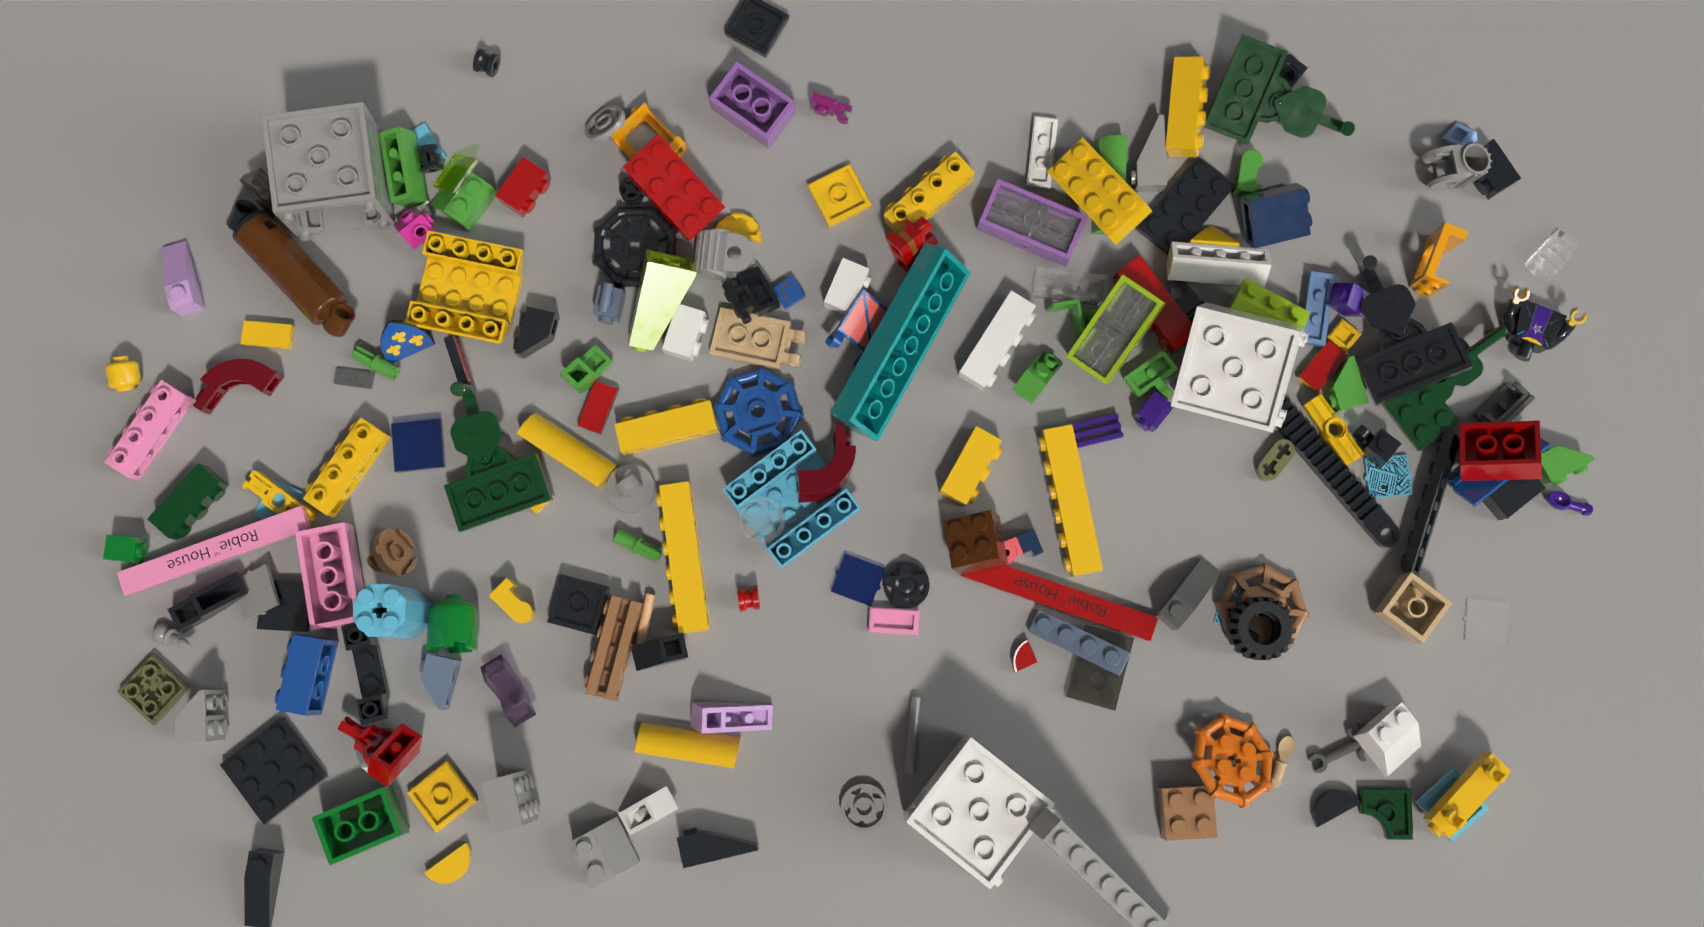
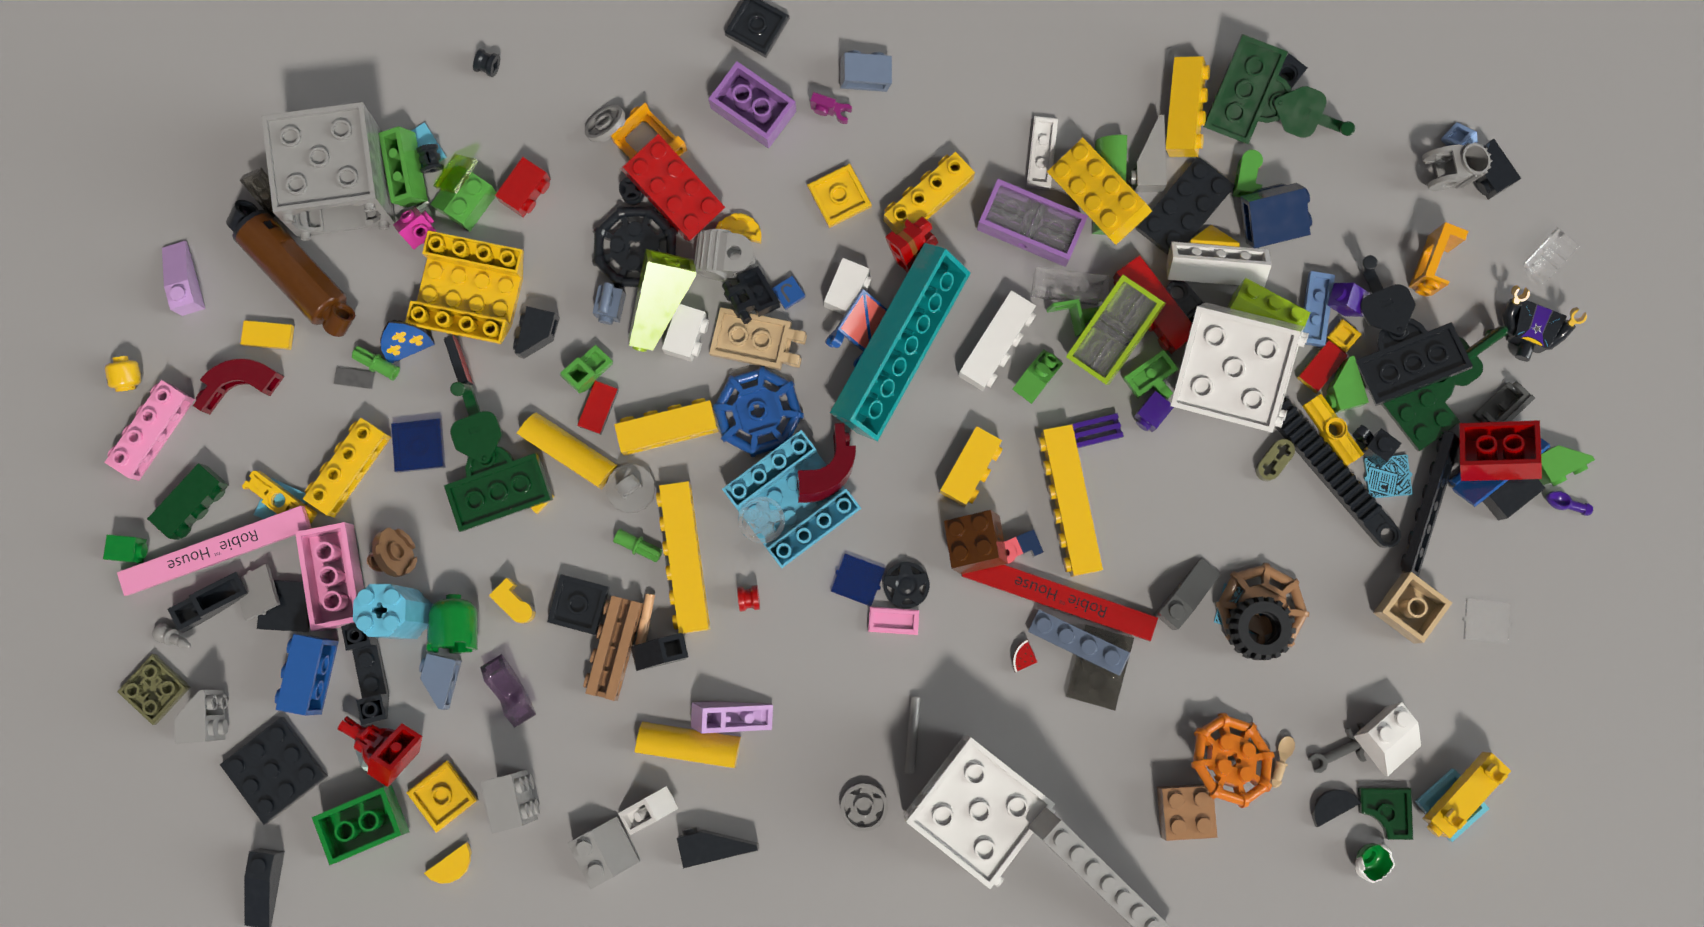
none -> sand blue brick [840,50,892,92]
none -> green hair [1355,843,1395,883]

